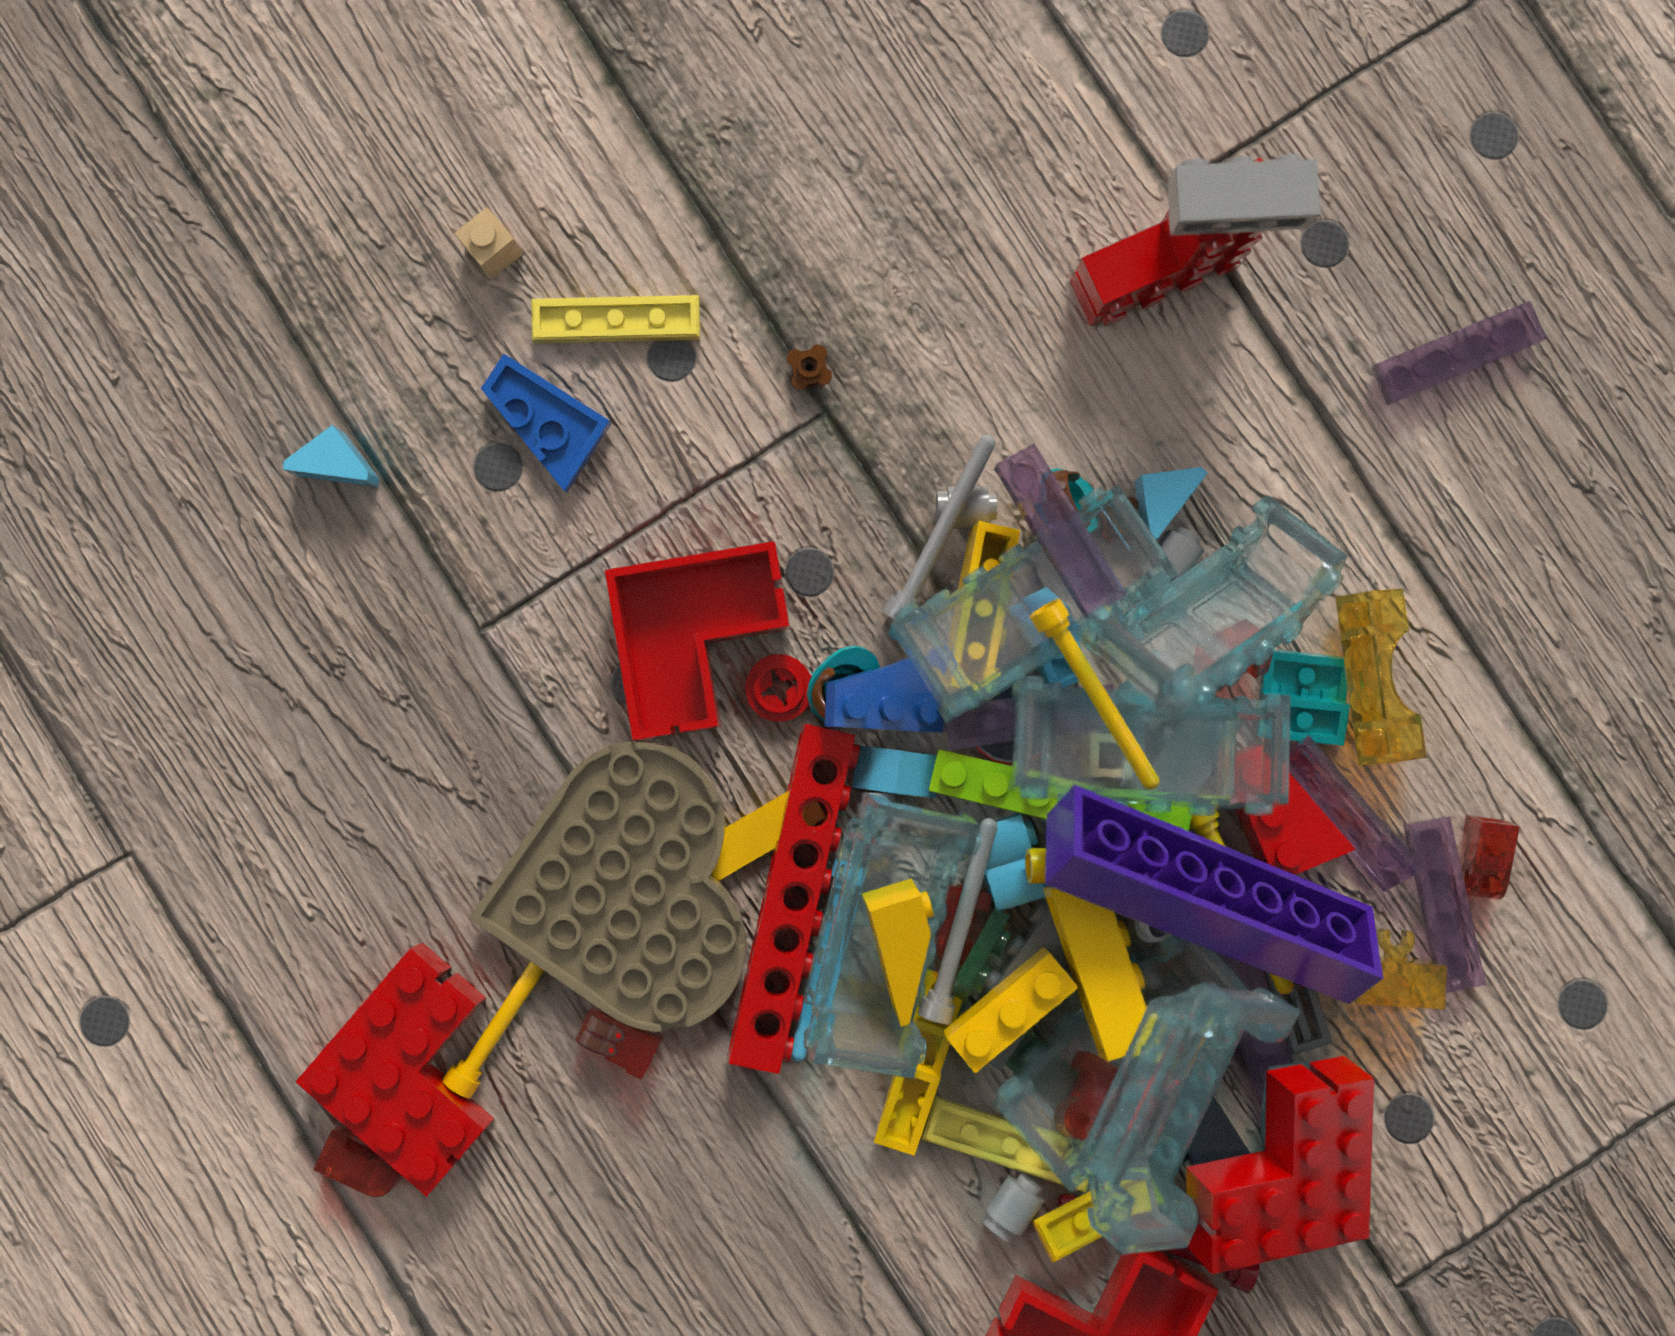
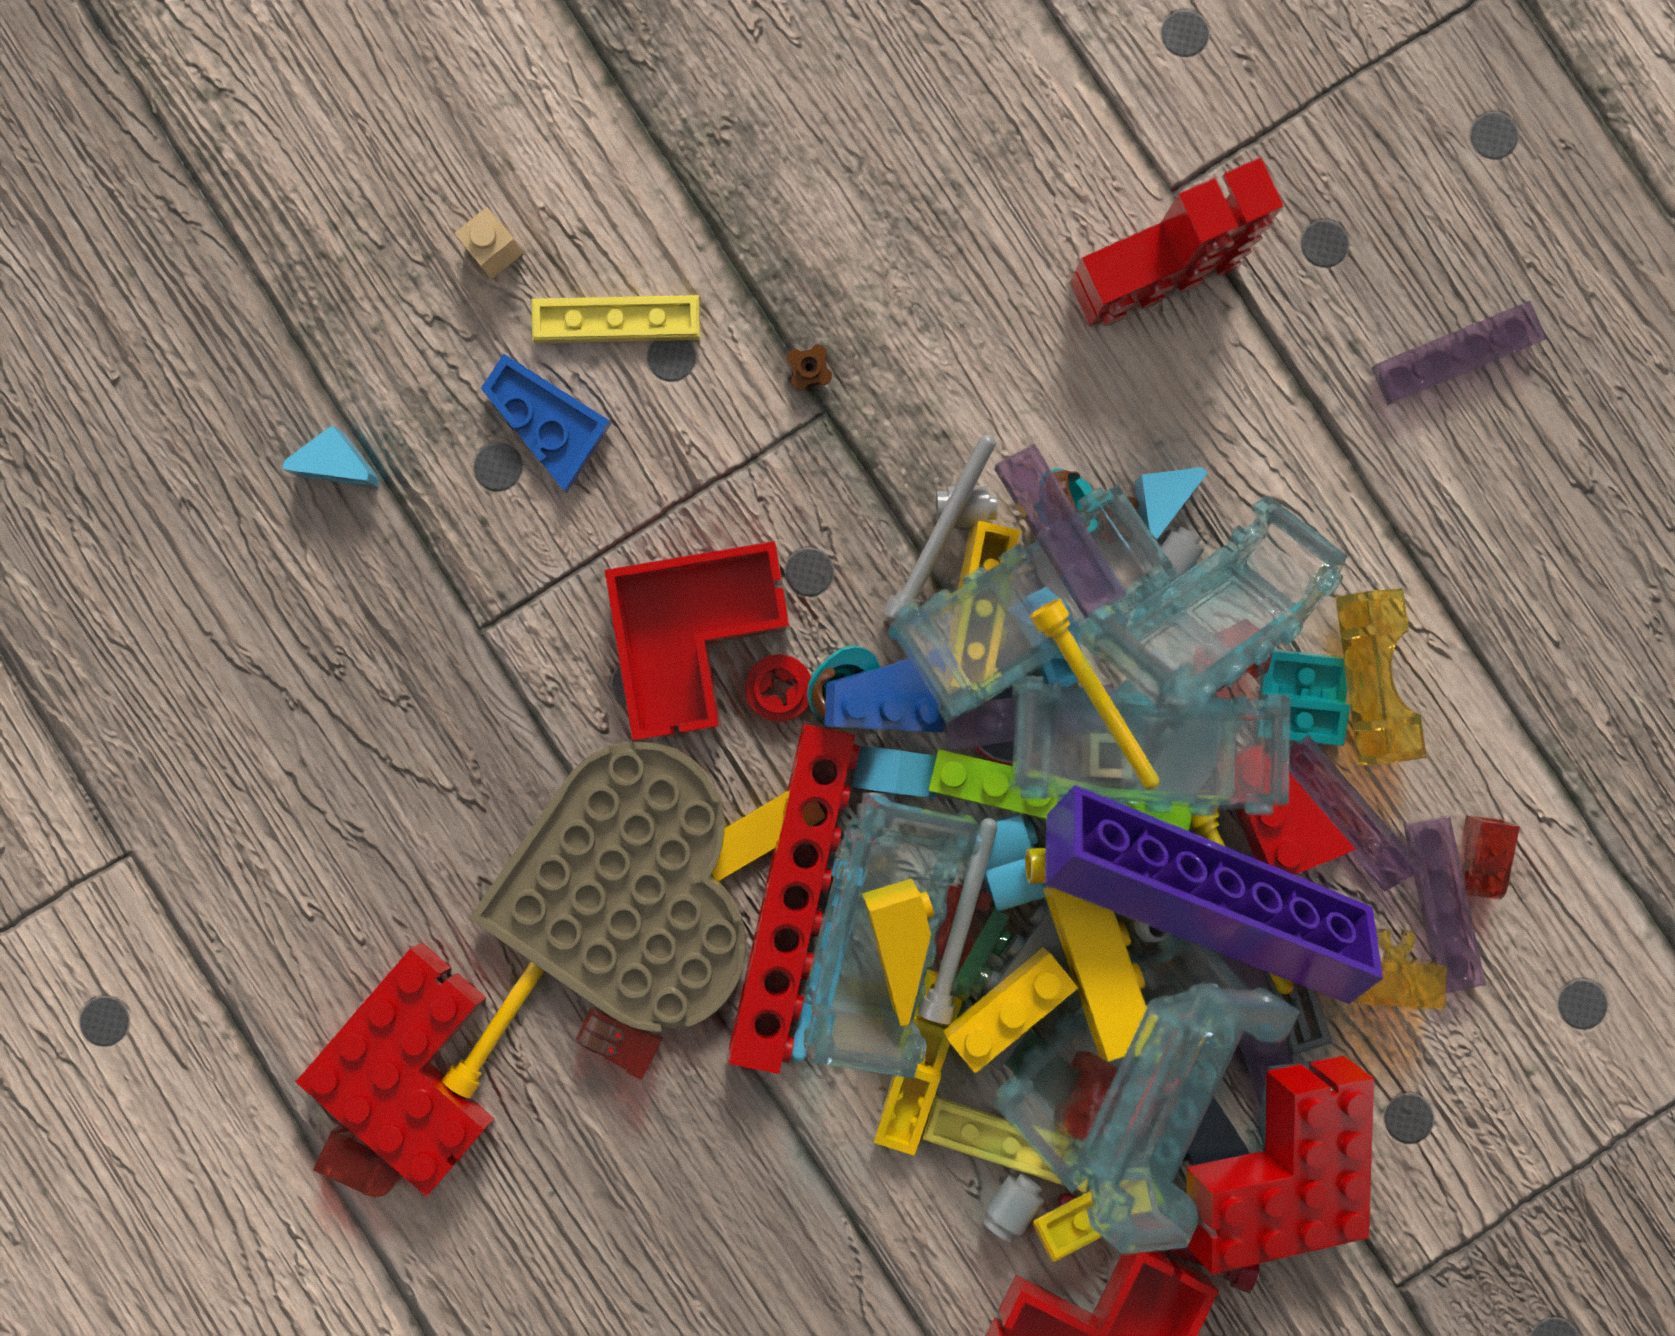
light grey brick [1167,154,1321,236] -> none

